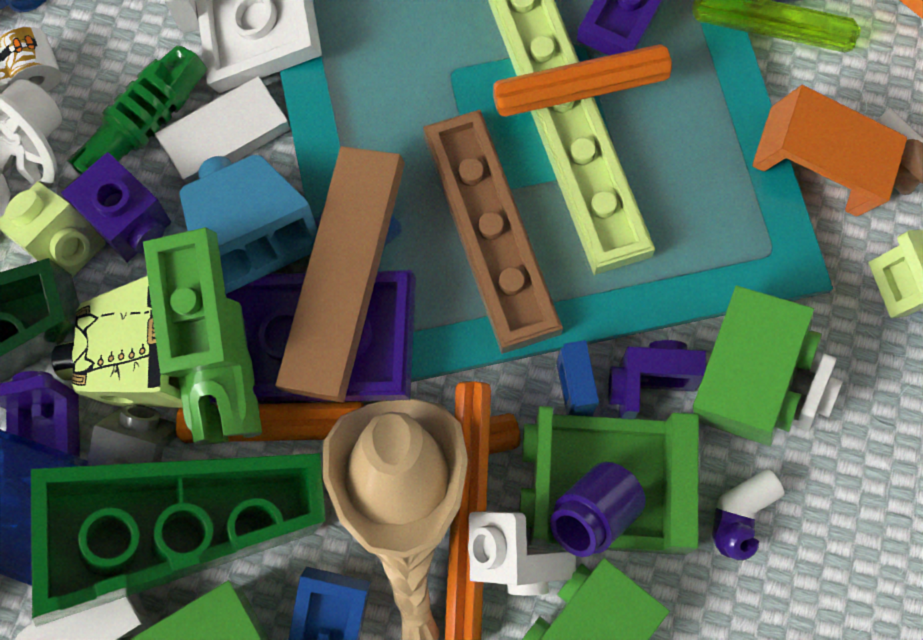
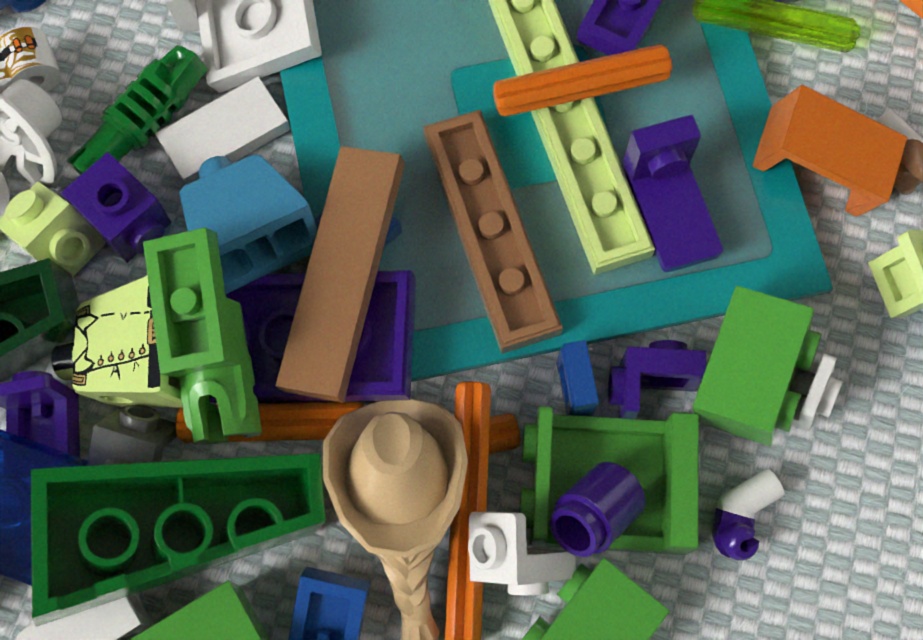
none -> dark purple bracket [622,114,723,273]

